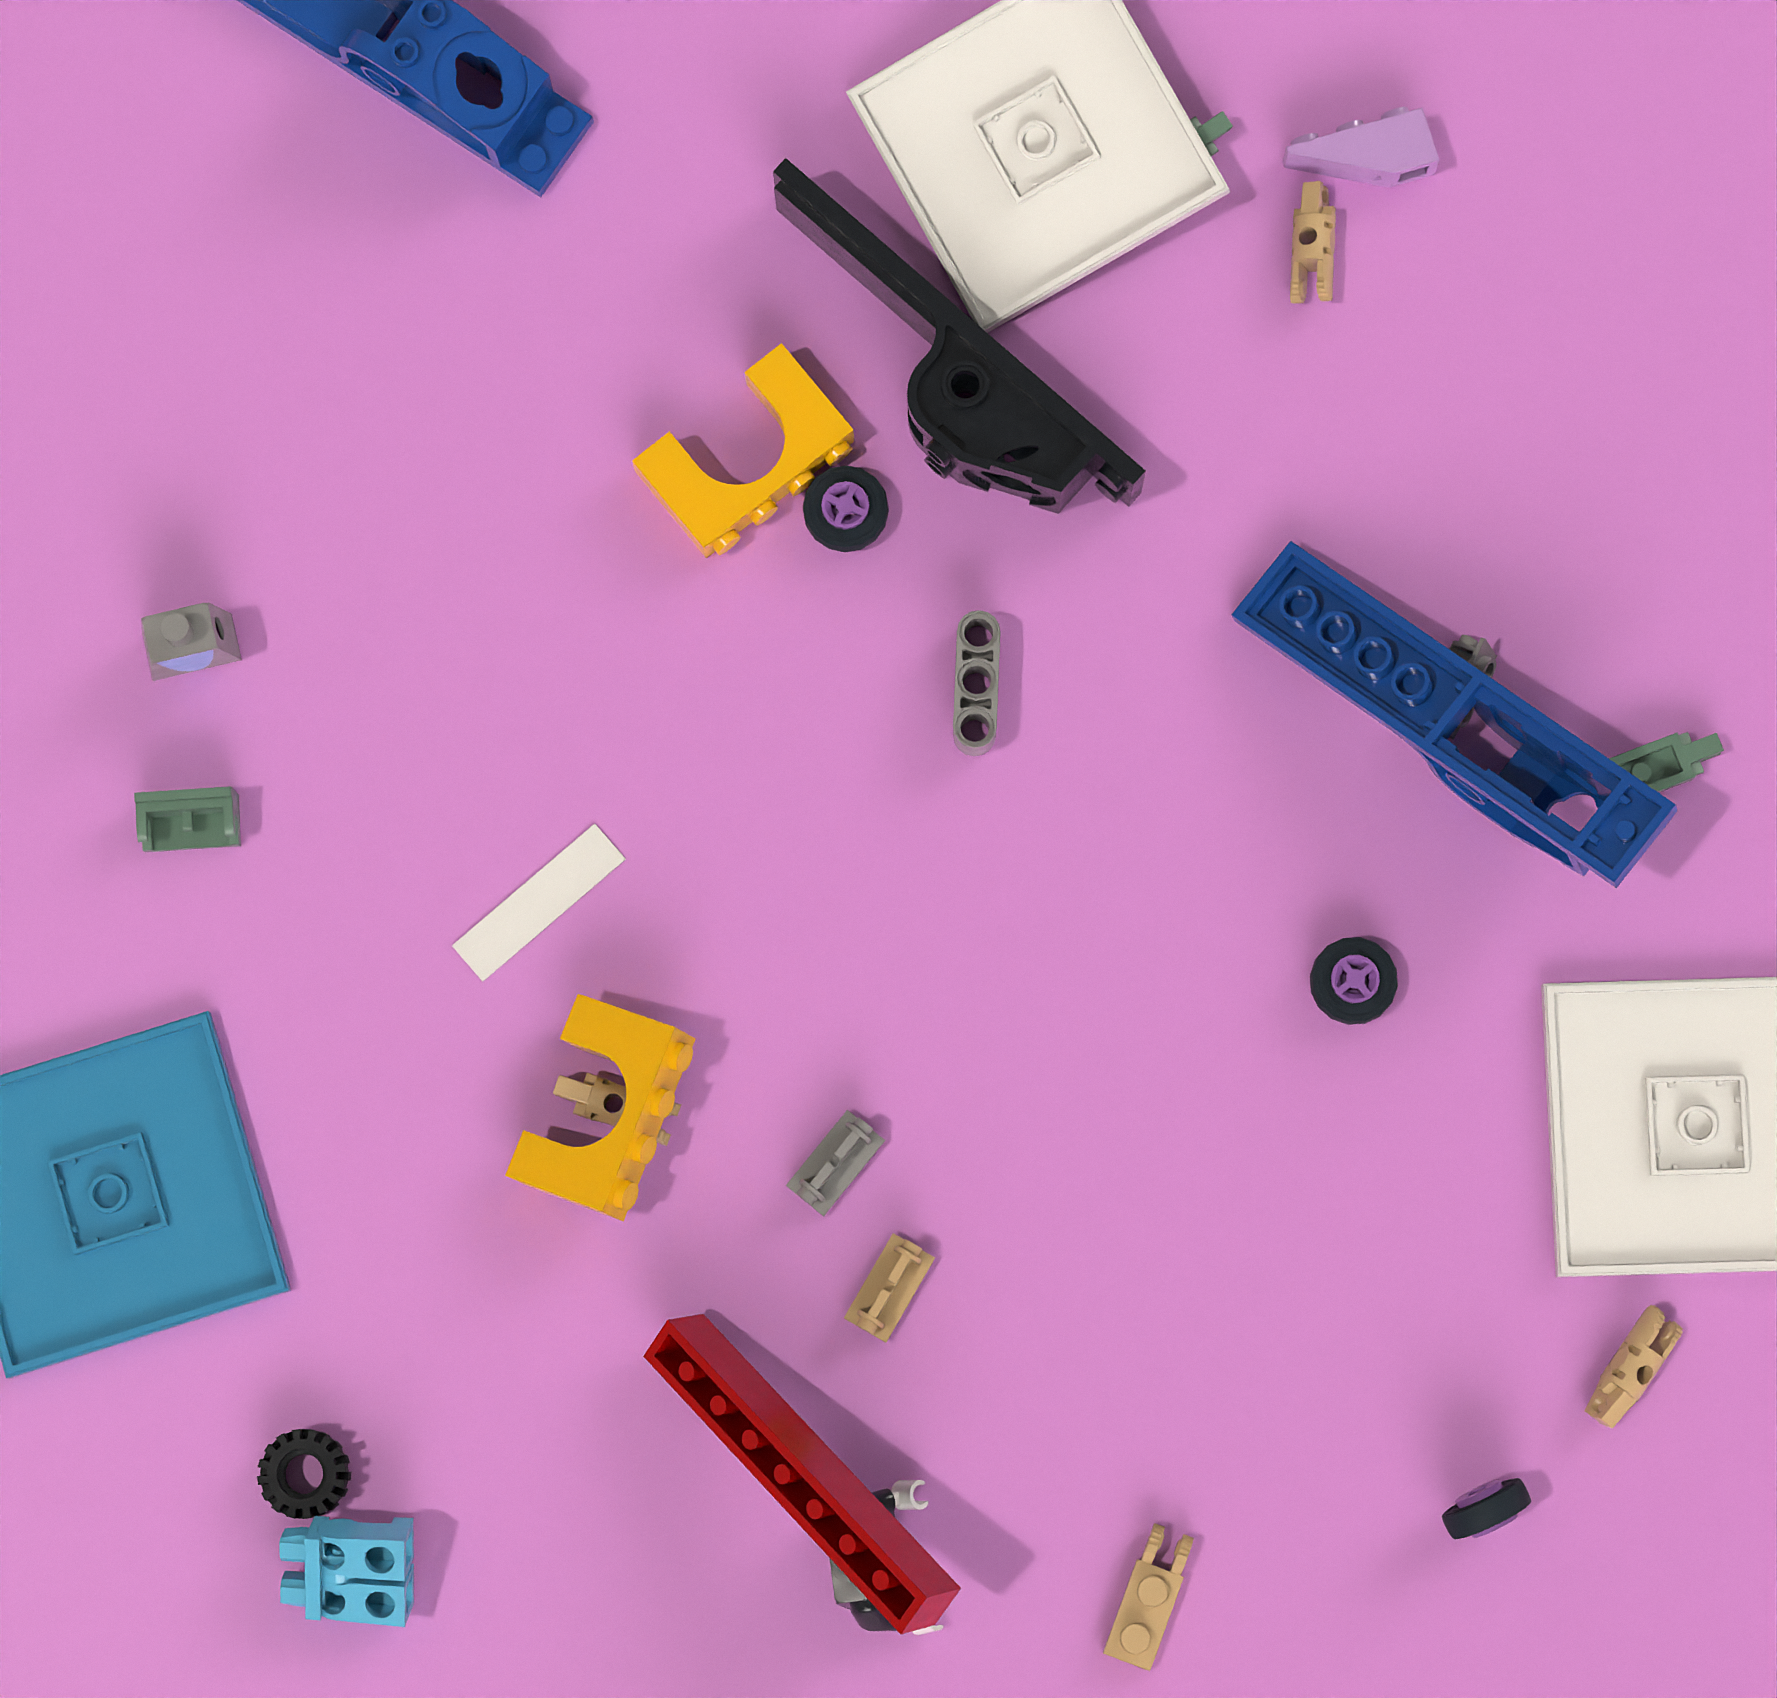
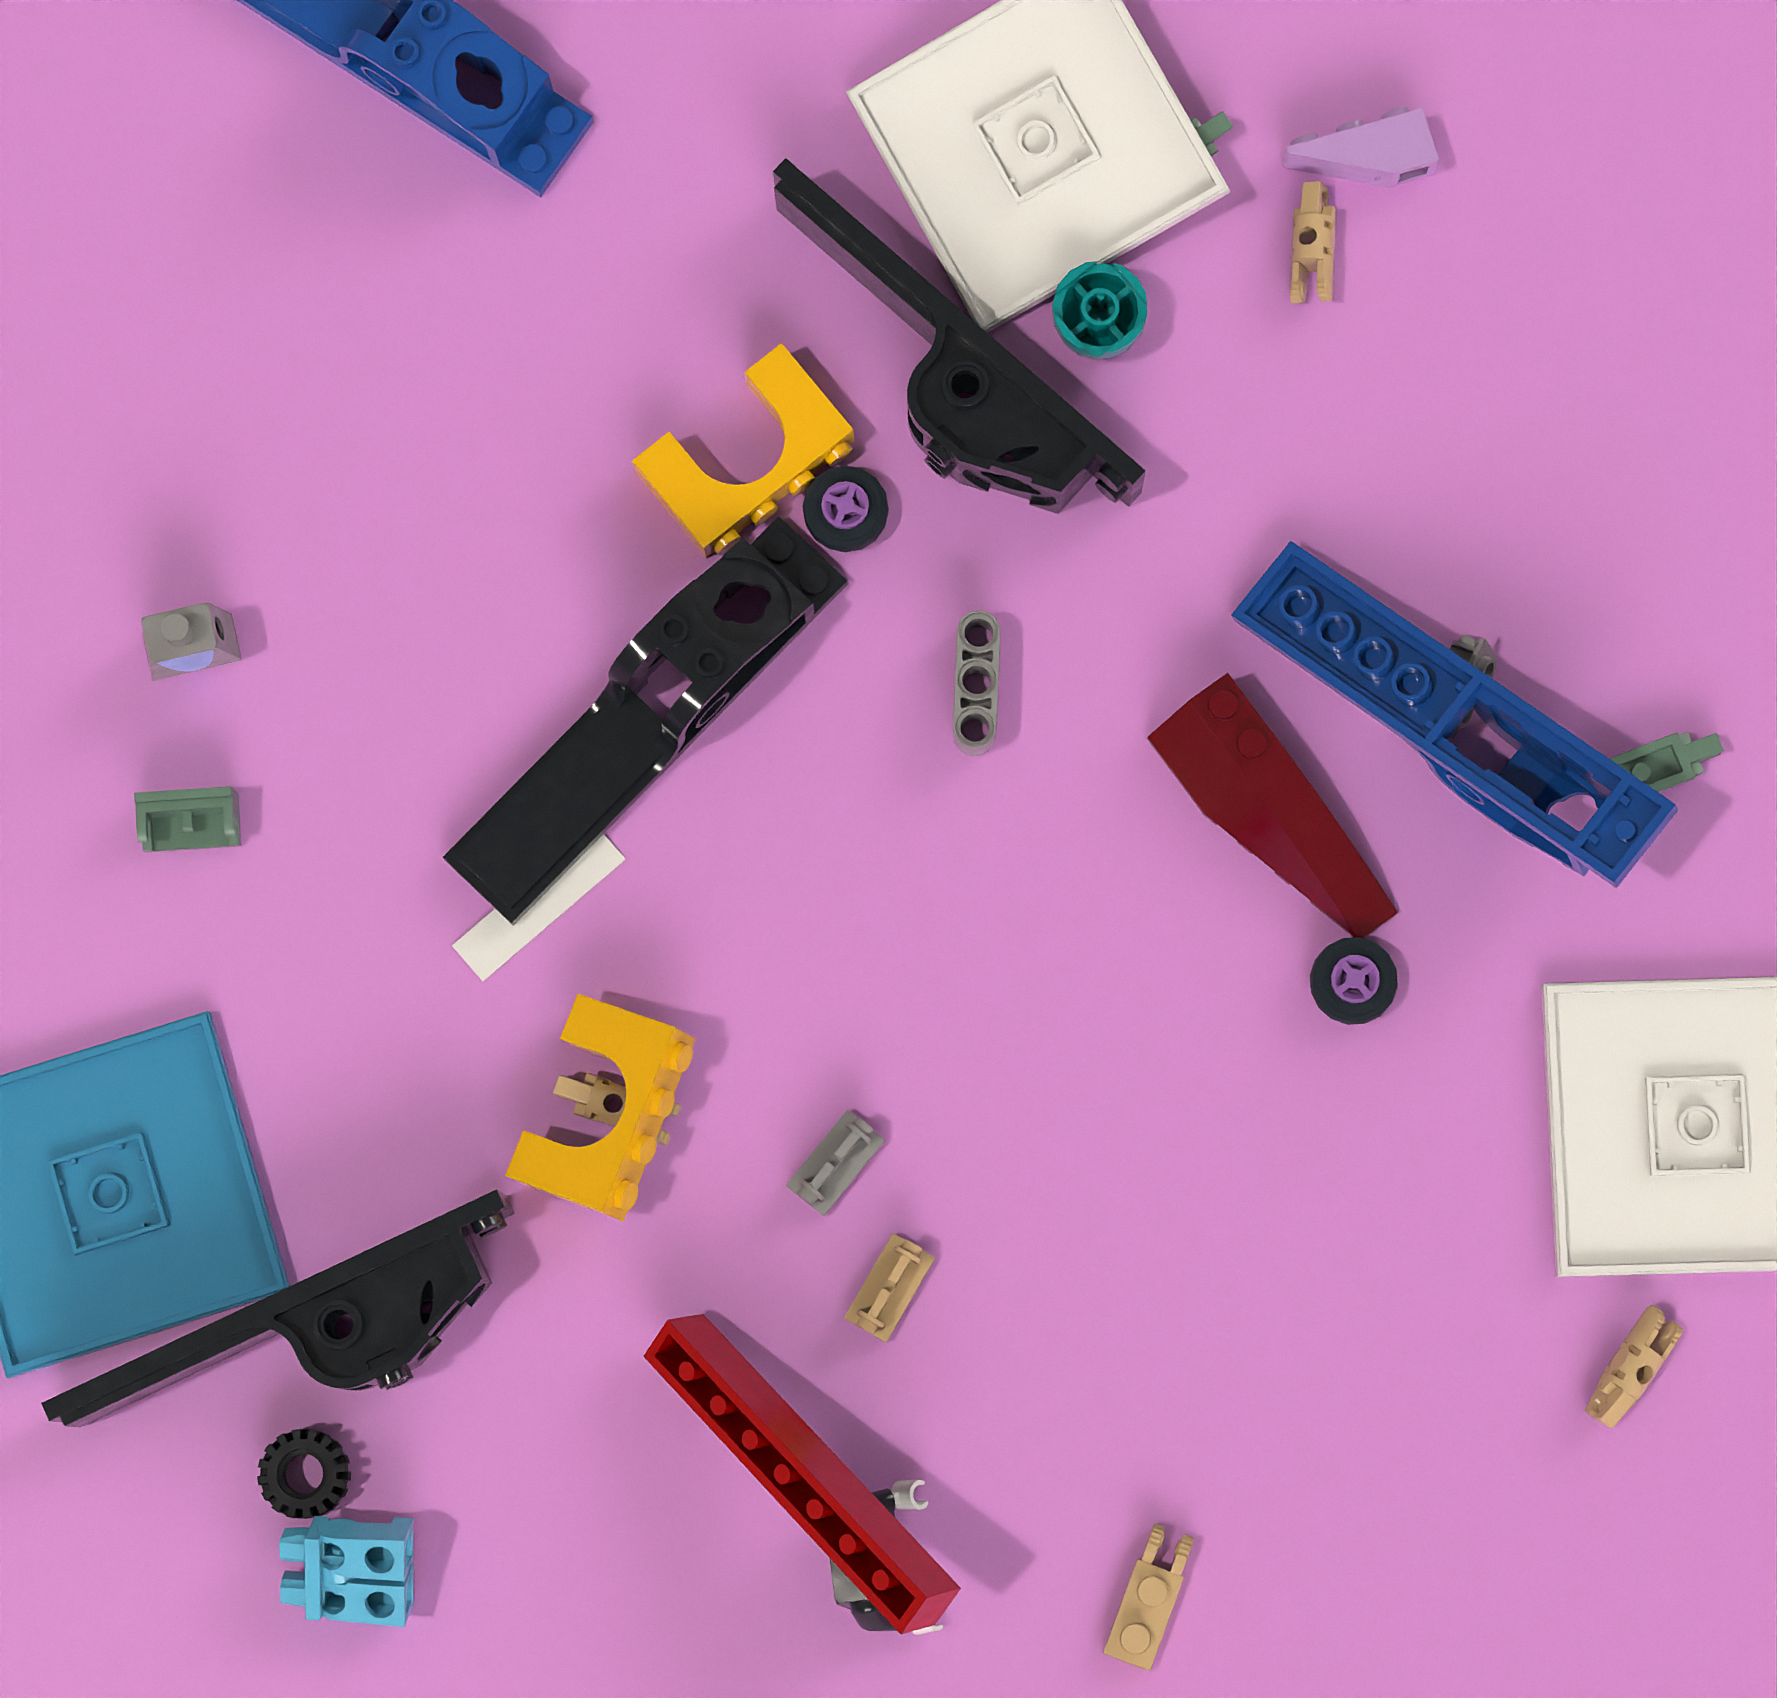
black wheel [1442,1478,1531,1540] -> none
none -> black piece [41,1189,515,1428]
none -> black piece [443,516,848,926]
none -> teal cylinder [1052,261,1148,360]
none -> dark red wedge [1147,672,1398,938]

